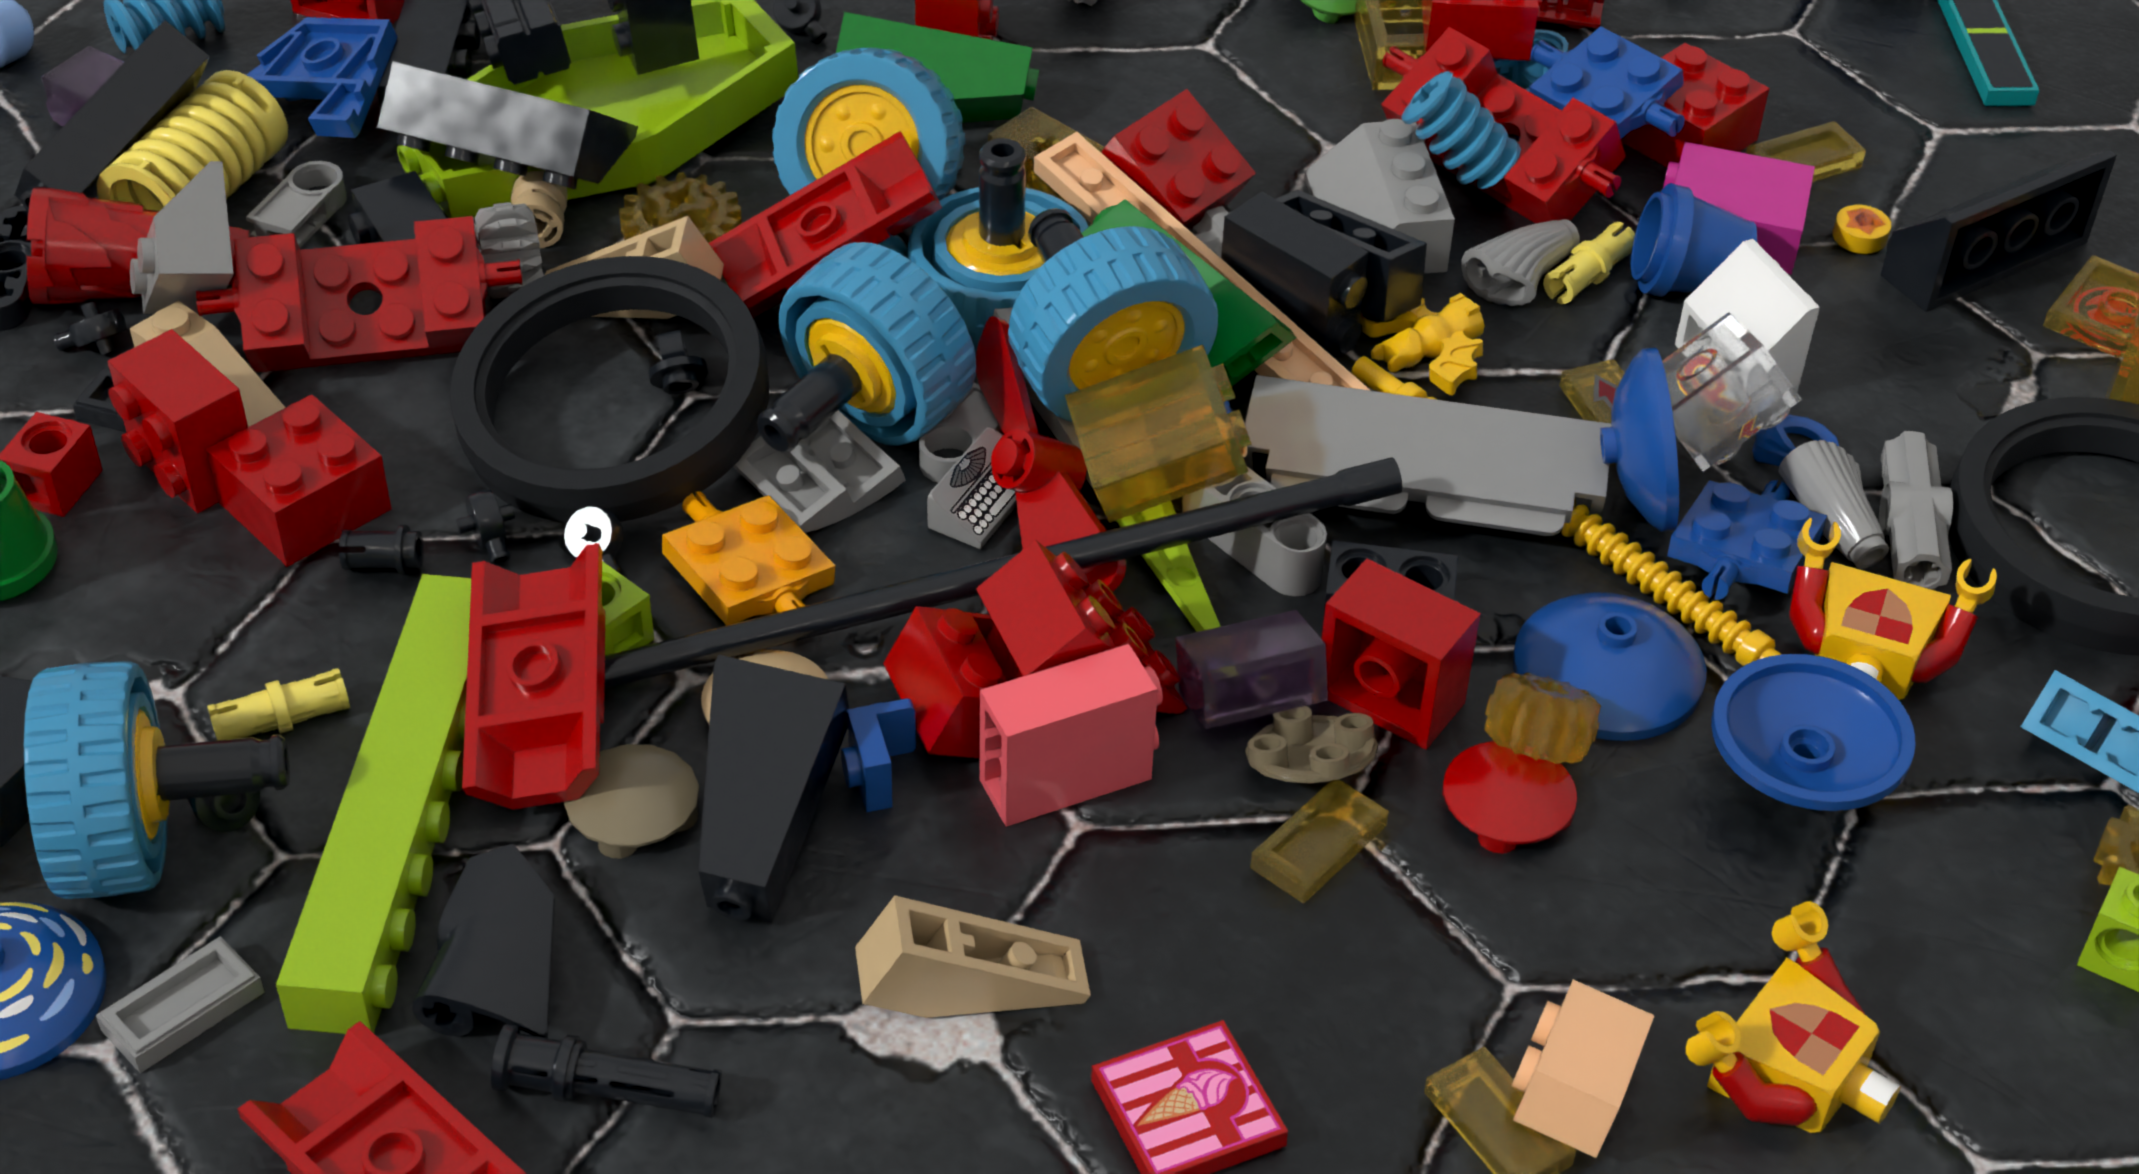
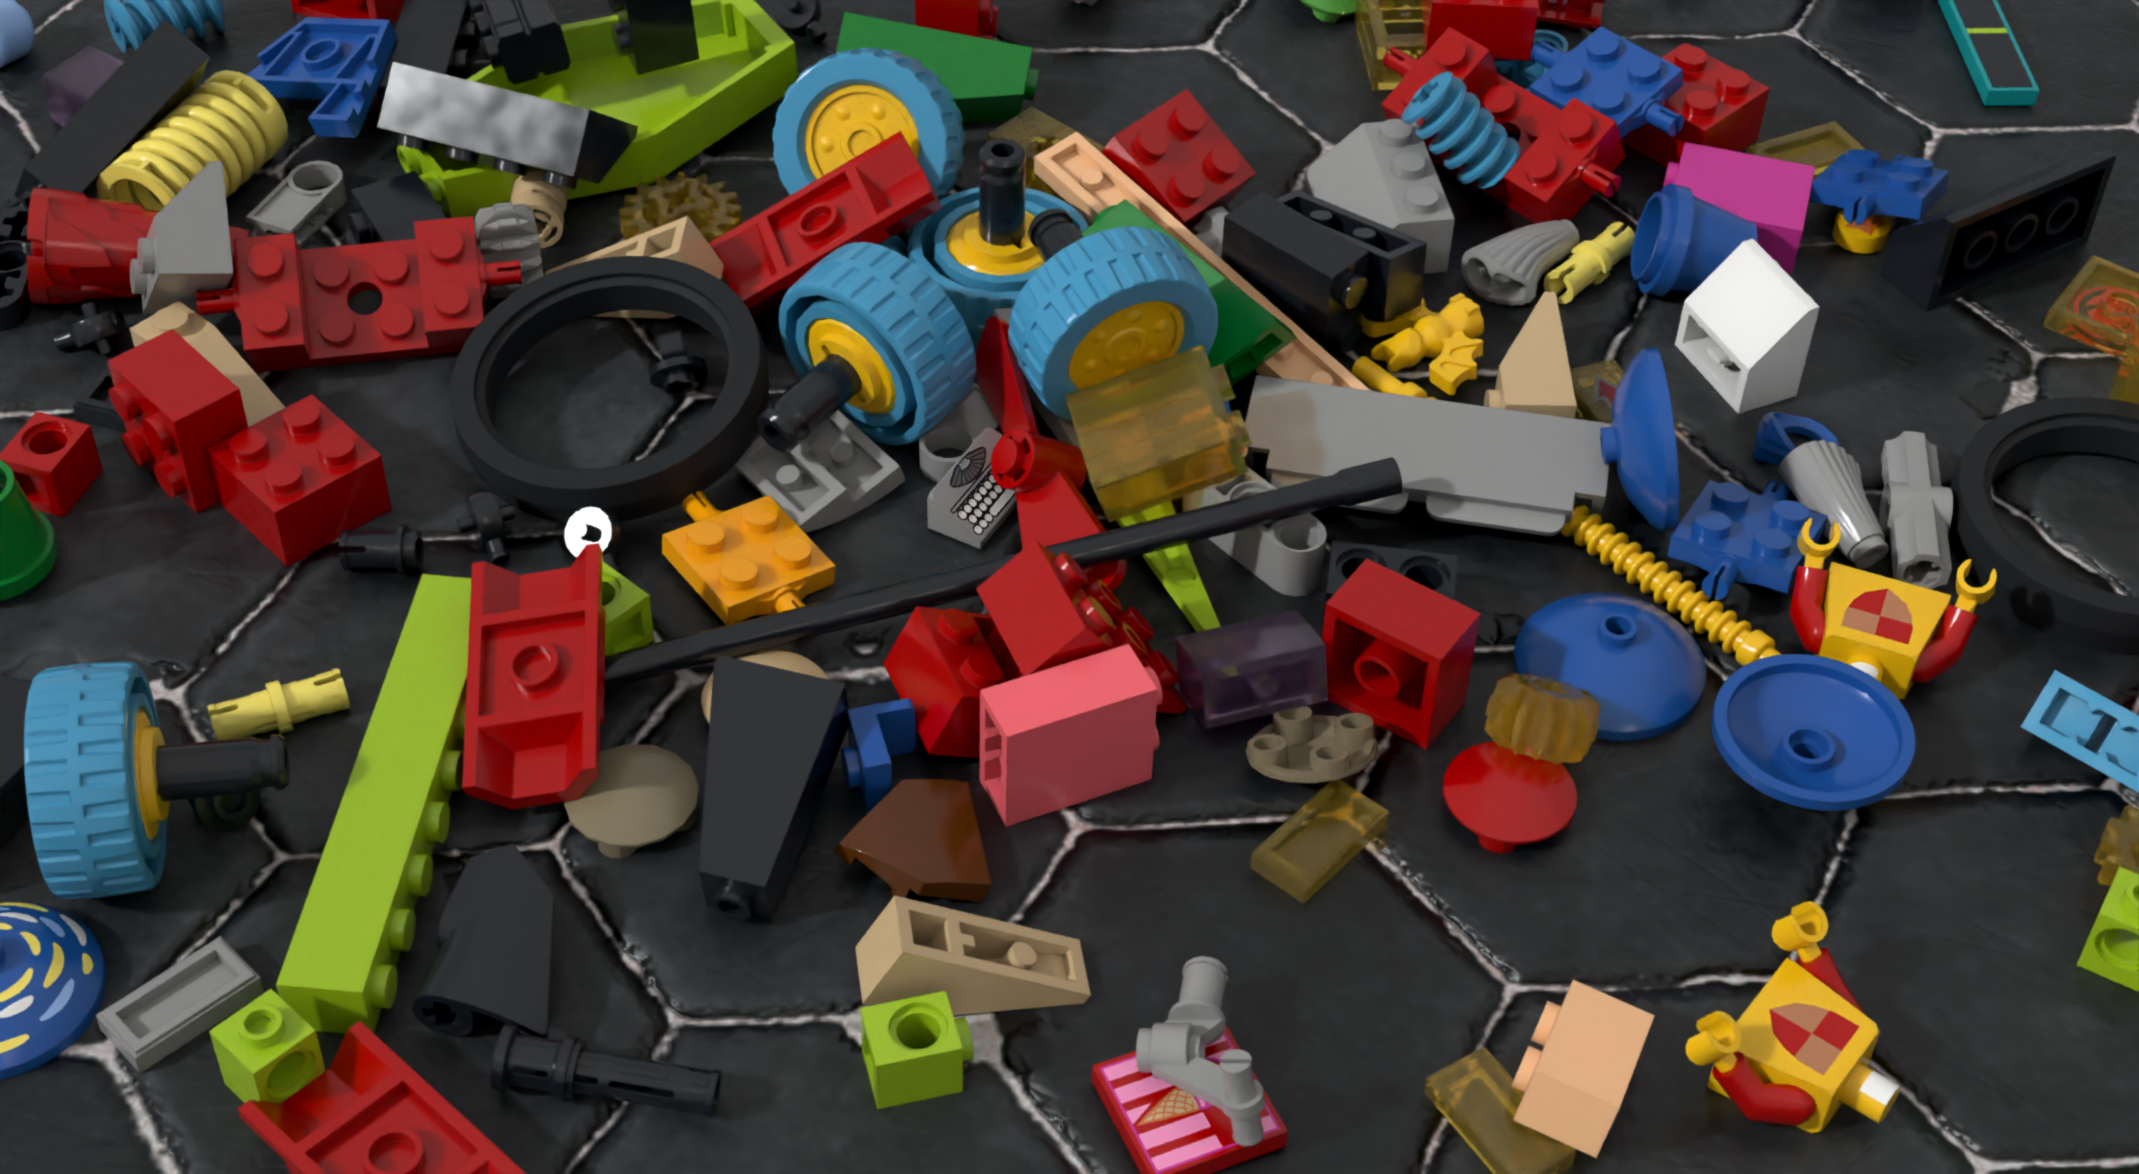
clear slope [1662,312,1802,472] -> none
none -> lime brick [209,989,326,1104]
none -> reddish brown slope [834,779,992,902]
none -> lime brick [860,990,974,1110]
none -> light grey pin [1136,956,1265,1147]
none -> tan slope [1484,291,1577,418]
none -> blue plate [1810,149,1950,225]

